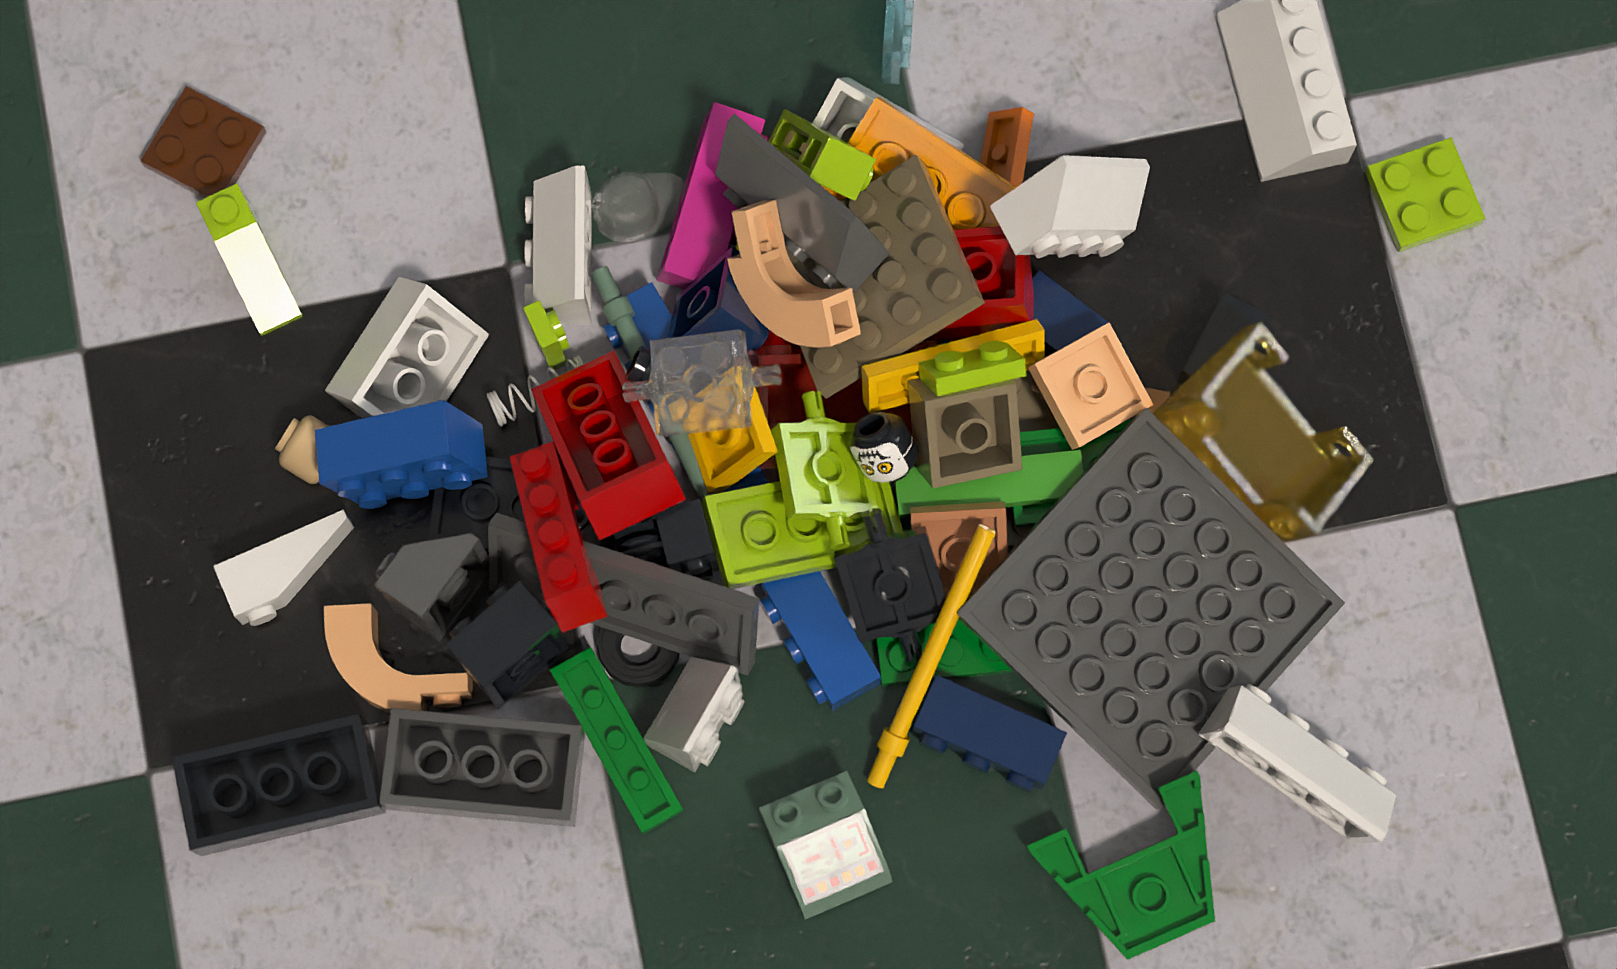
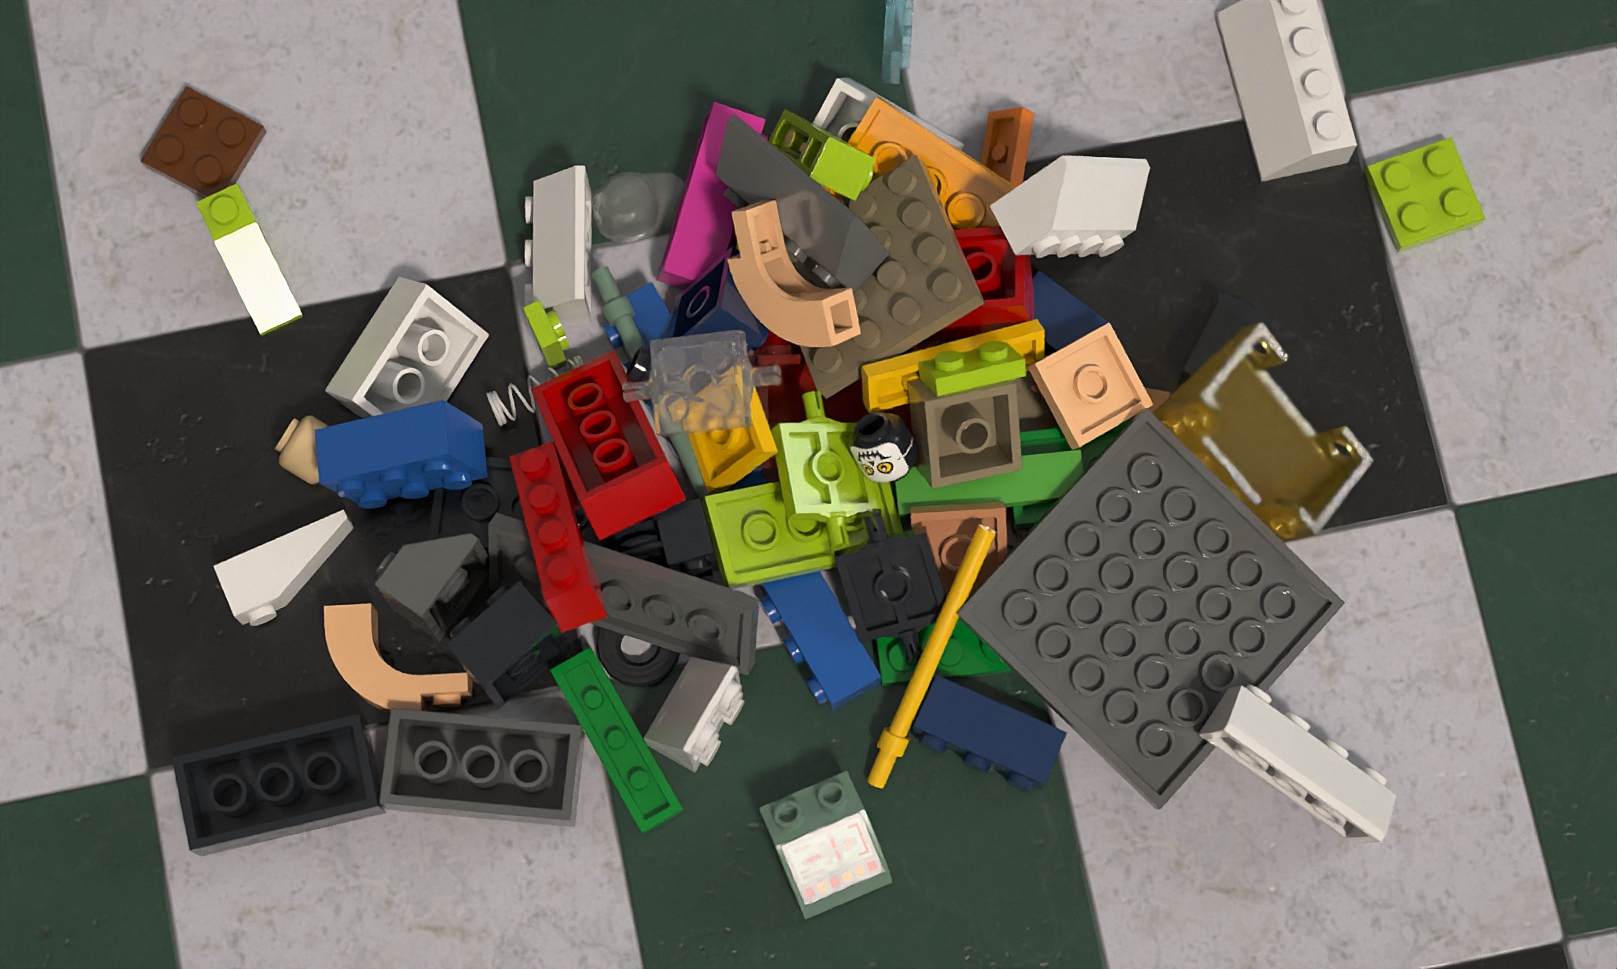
green wing [1026,770,1215,960] -> none

